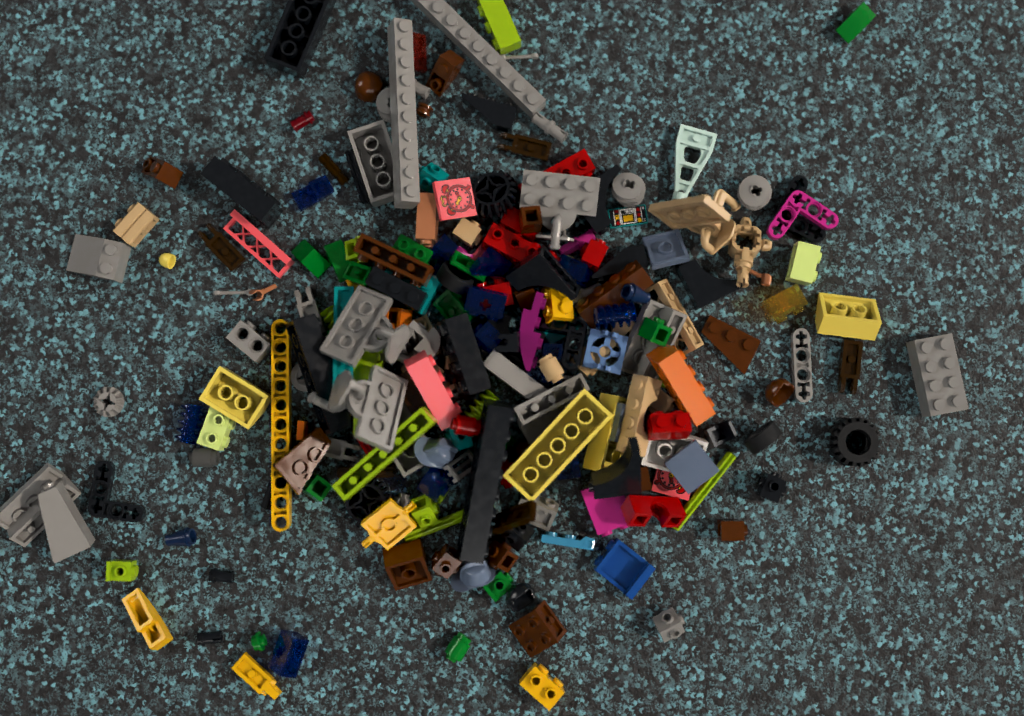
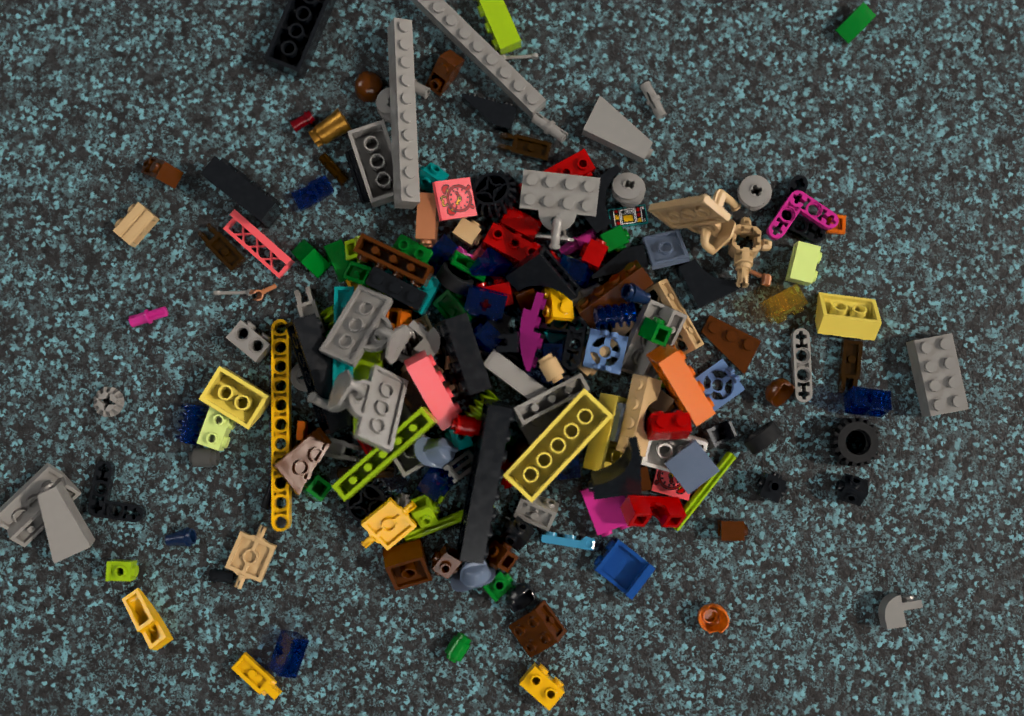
light grey slope [66,234,132,283] -> none
light yellow hinge [159,253,176,269] -> none
black pin [197,630,223,647] -> none
green plate [251,631,267,651] -> none
clear red plate [413,32,427,73] -> none
reddish brown bush [416,102,433,119] -> none
dark brown hinge [491,500,537,534] -> none
reddish brown brick [518,206,543,234] -> none
light grey brick [652,607,685,643] -> none
light aqua plate [671,124,717,200] -> none
none -> dark pink axle [128,306,169,328]
none -> tan plate [225,524,277,589]
none -> pearl gold plant [308,108,352,147]
none -> light grey slope [582,96,653,164]
none -> green brick [599,225,630,255]
none -> light grey pin [640,81,667,120]
none -> medium blue piece [695,358,745,411]
none -> orange hair [697,603,730,634]
none -> orange tile [825,215,846,235]
none -> black brick [835,473,868,506]
none -> clear blue brick [844,386,892,417]
none -> light grey brick [878,592,923,630]

